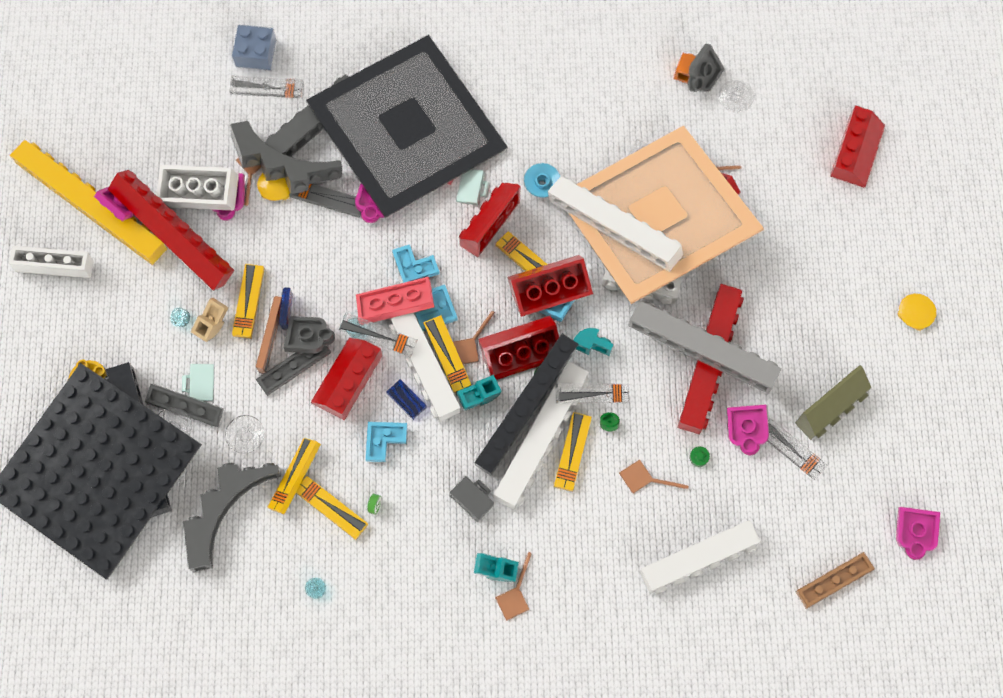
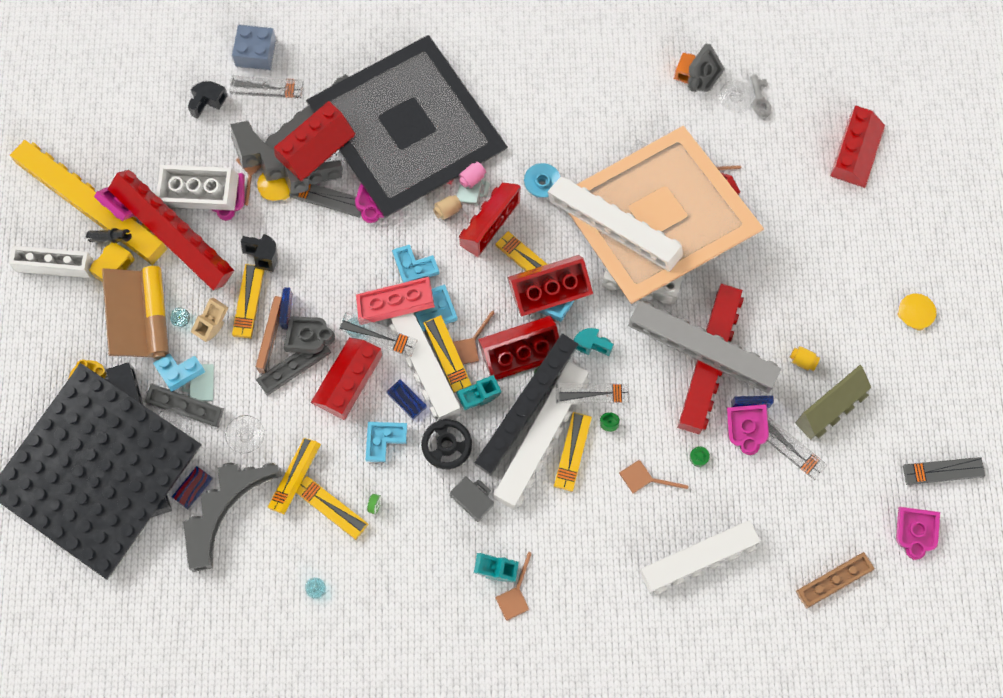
none -> black pin [86,228,132,243]
none -> yellow brick [89,243,135,282]
none -> medium nougat door [102,266,169,360]
none -> medium azure plate [153,353,205,392]
none -> tile [171,466,213,510]
none -> black brick [188,81,228,119]
none -> black brick [240,234,278,272]
none -> red slope [274,101,355,182]
none -> black wheel [421,419,472,470]
none -> tan brick [433,195,462,220]
none -> bright pink brick [459,162,487,189]
none -> clear blue tile [731,395,774,408]
none -> light grey piece [750,74,771,117]
none -> yellow brick [789,346,820,371]
none -> dark grey tile [903,457,986,485]

